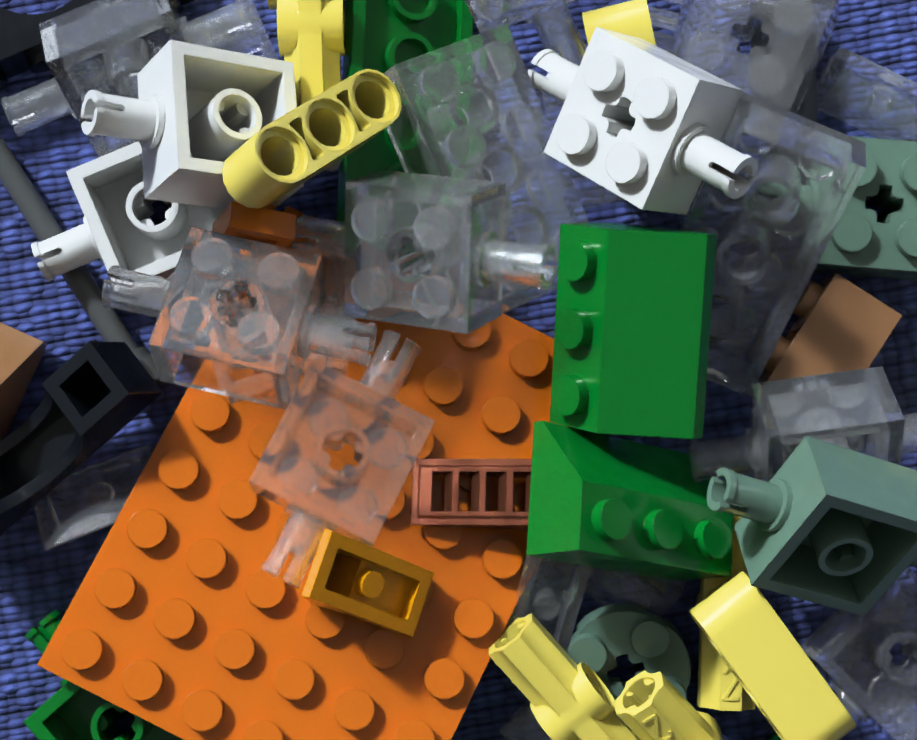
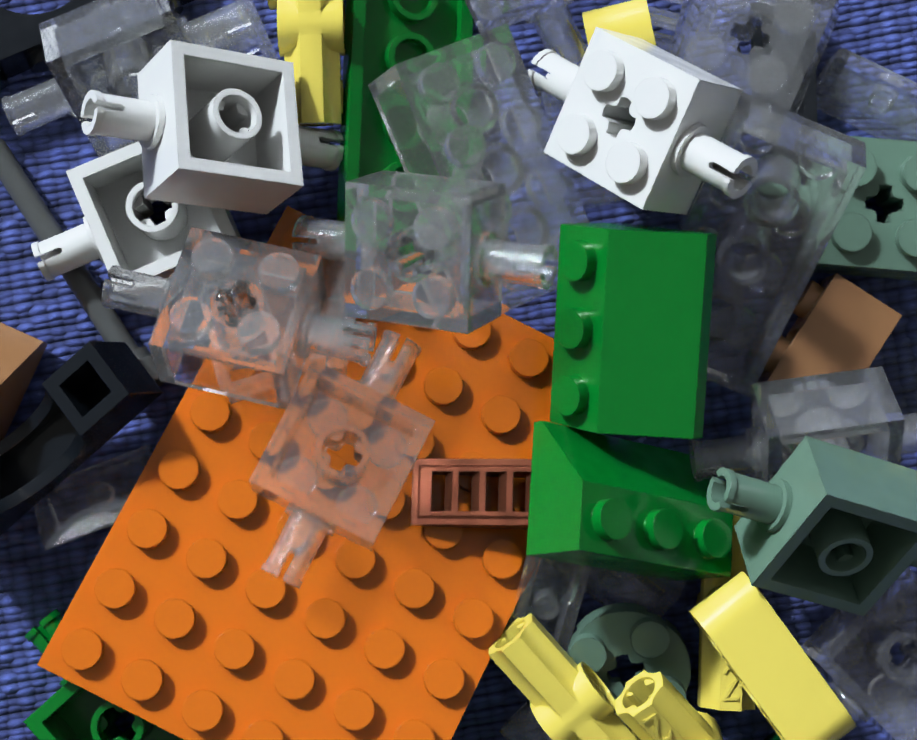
orange plate [210,201,297,261] -> none
light yellow beam [222,69,402,209] -> none
light orange slope [301,529,434,637] -> none

